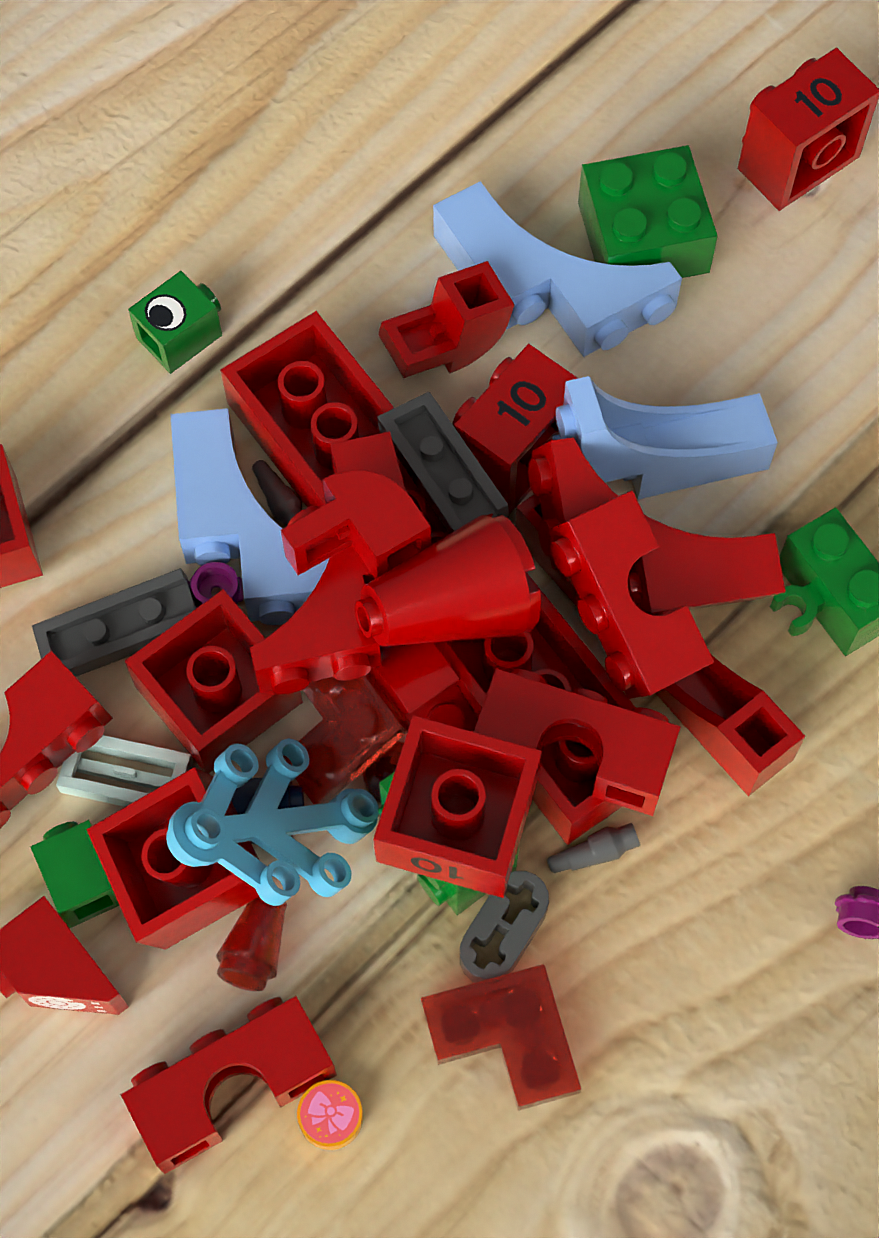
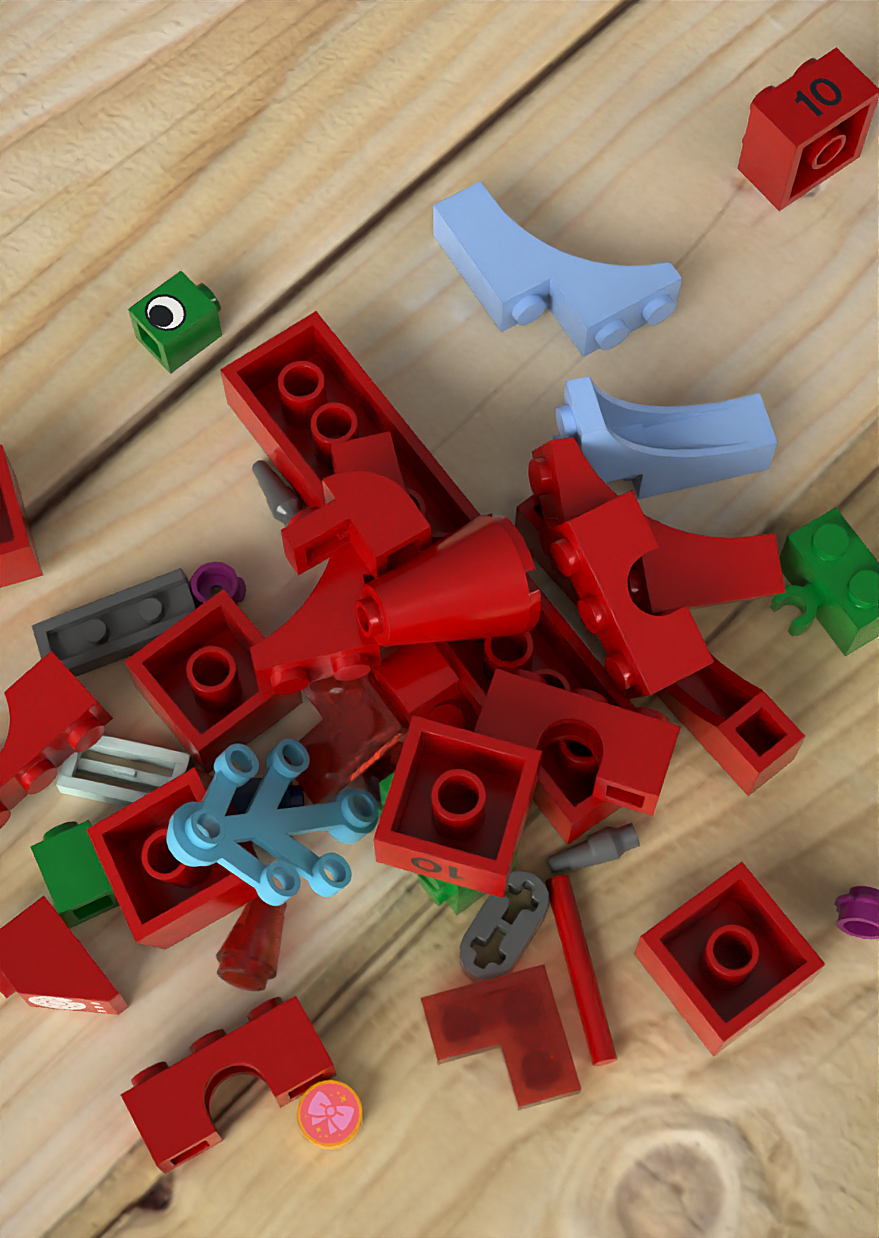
light blue arch [170,408,329,625] -> none
dark grey hinge [377,392,509,534] -> none
red brick [378,261,515,378] -> none
red brick [452,343,578,515] -> none
green brick [578,145,718,278] -> none
none -> red bar [545,875,618,1066]
none -> red brick [634,862,826,1057]

